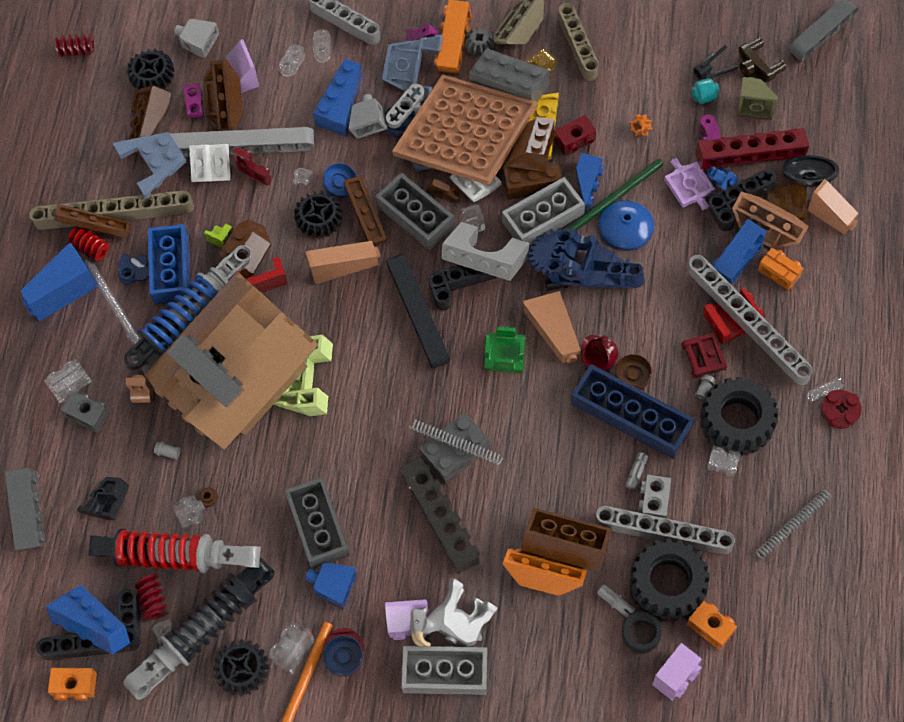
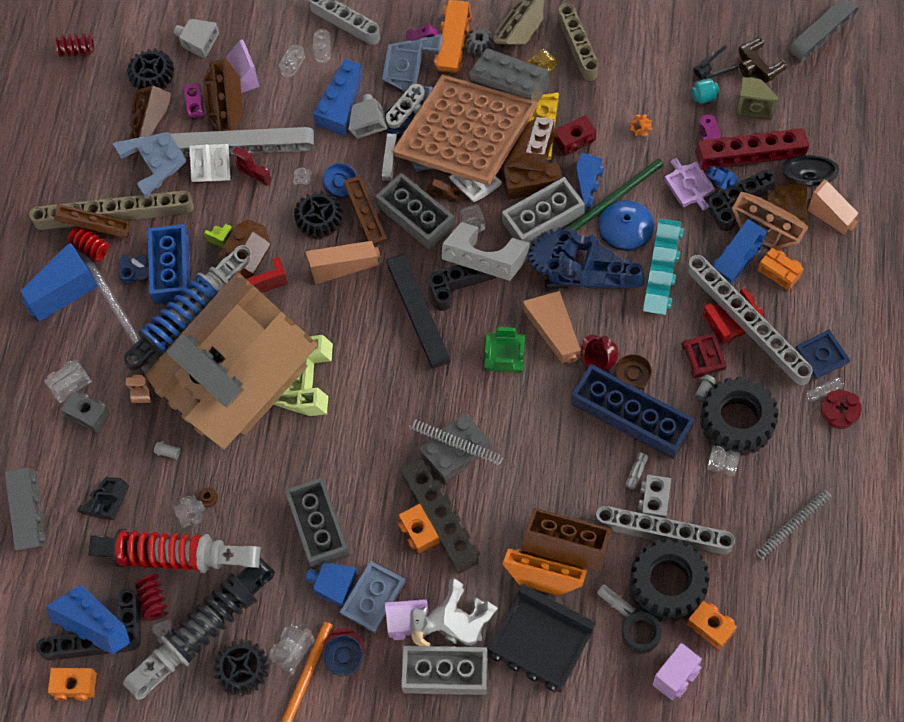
none -> sand blue plate [339,561,406,634]
none -> light grey beam [382,133,397,181]
none -> orange brick [398,504,440,554]
none -> black panel [487,584,596,692]
none -> teal brick [643,218,684,315]
none -> dark blue plate [795,329,850,380]

